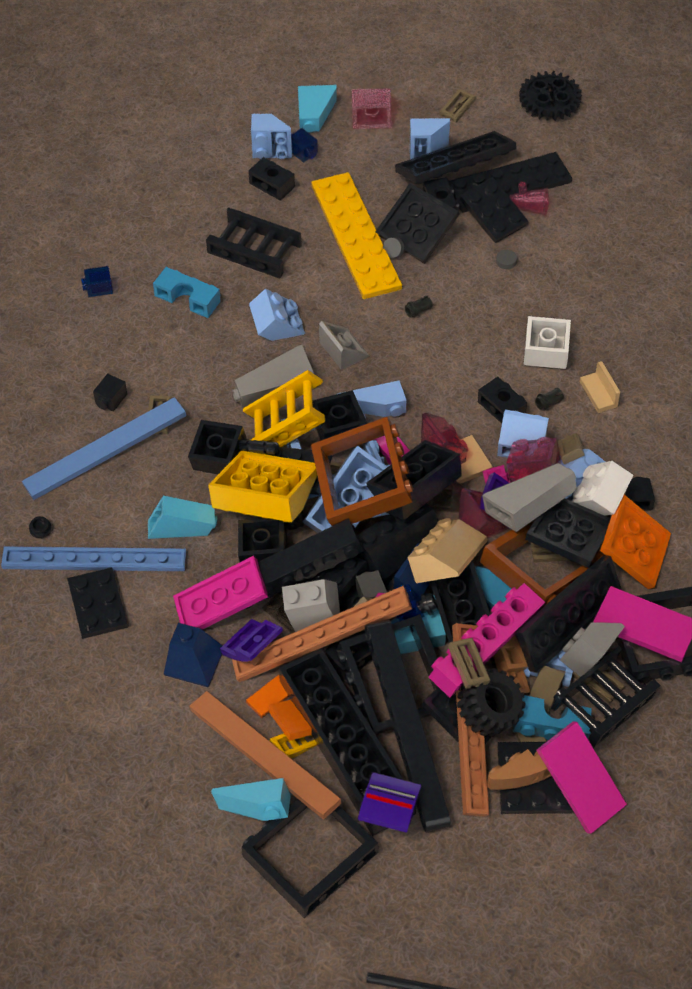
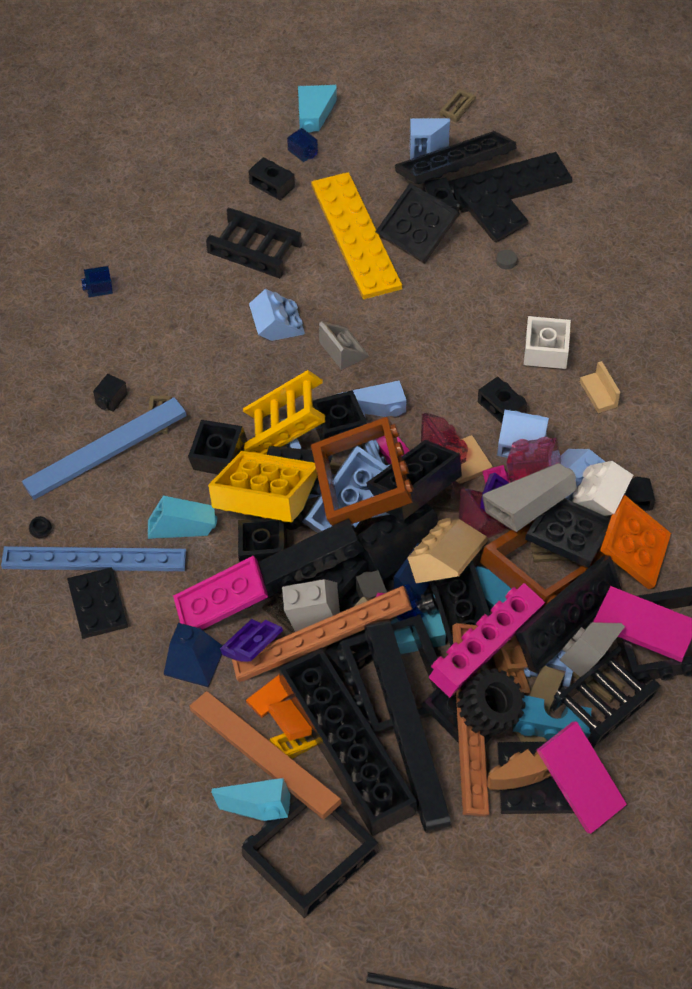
dark azure arch [153,267,221,318] -> none
light grey slope [232,345,316,409] -> none
black axle [239,439,279,454] -> none
light blue slope [251,114,292,159] -> none
clear pink slope [351,88,391,129] -> none
dark purple slope [358,772,421,833] -> none
dark grey tile [383,237,404,258] -> none
pearl dark grey pin [405,296,433,317] -> none
dark tan tile [448,638,490,689] -> none
clear pink piece [510,182,549,215] -> none
black gear [519,71,582,121] -> none
pearl dark grey pin [535,387,564,410] -> none
dark tan tile [557,433,585,464] -> none

